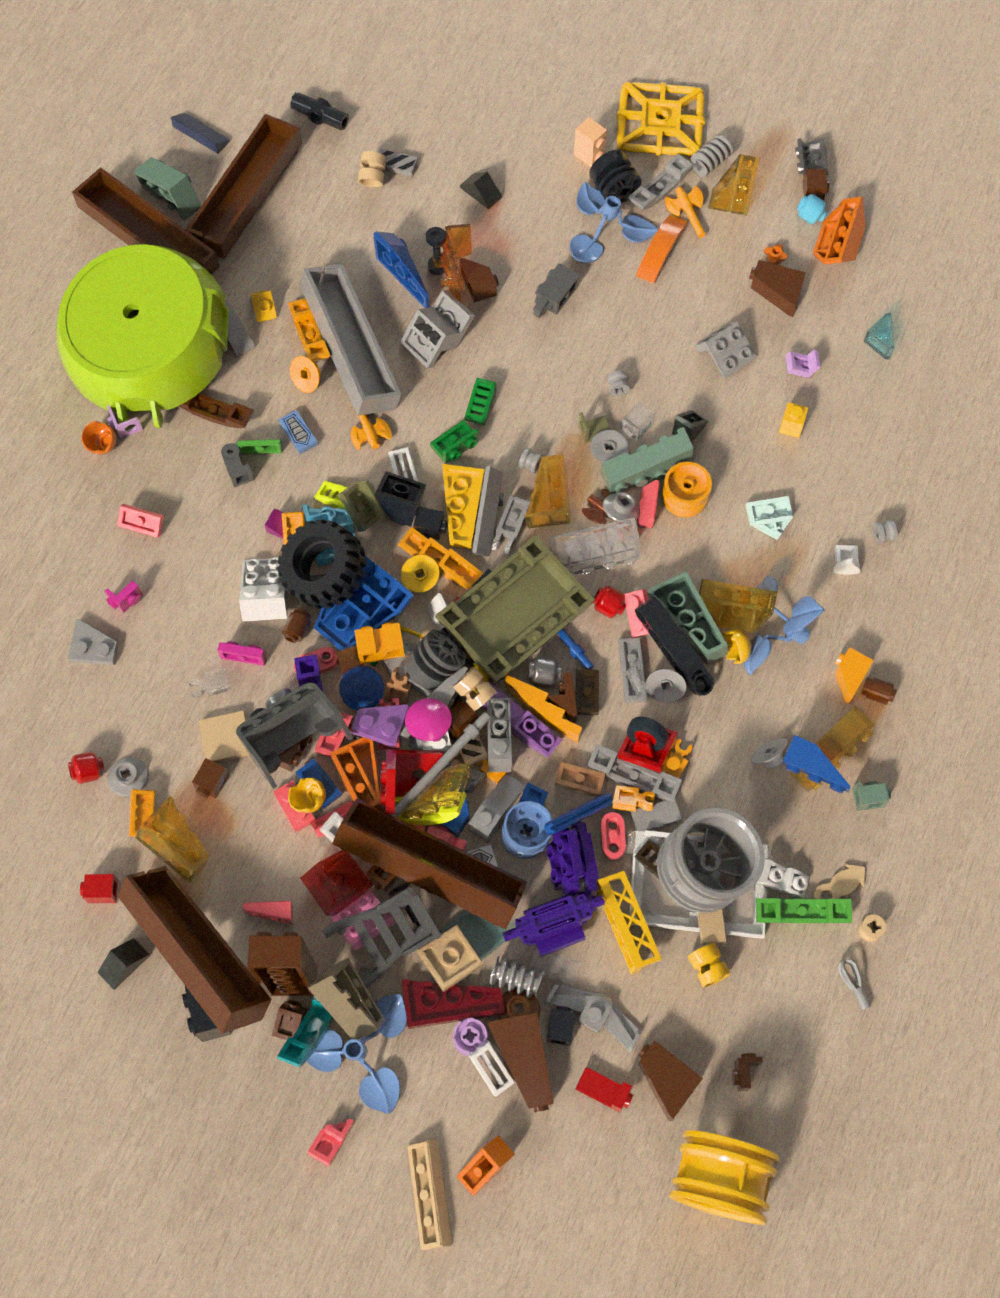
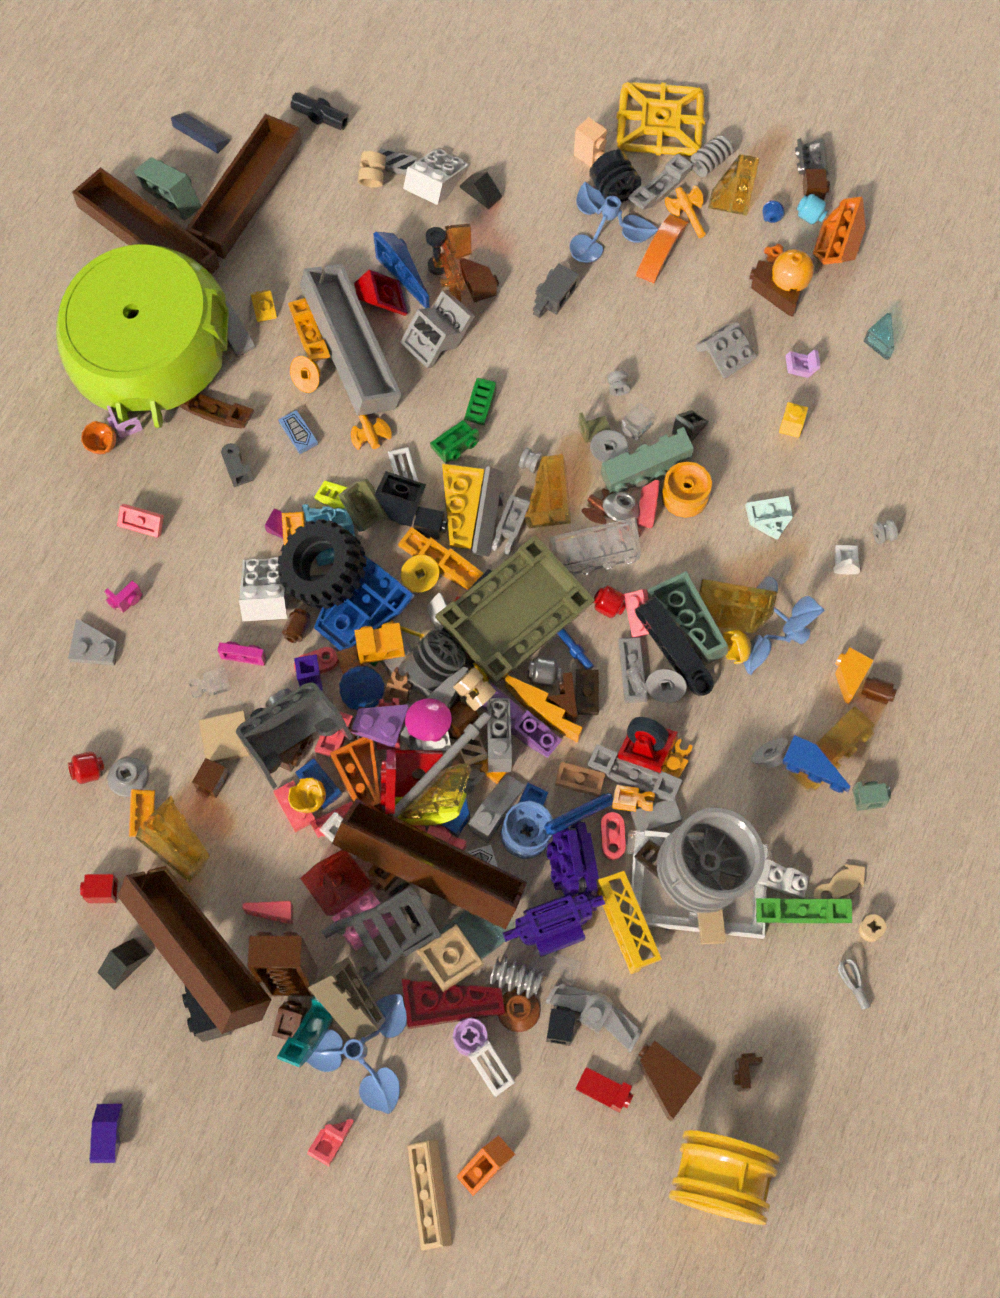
bright green slope [237,439,283,455] -> none
reddish brown slope [488,1013,554,1112] -> none
yellow wheel [688,943,731,988] -> none
none -> dark purple slope [89,1104,123,1163]
none -> red slope [354,269,408,316]
none -> white slope [403,149,469,205]
none -> blue piece [763,200,784,223]
none -> light orange cylinder [772,249,814,291]

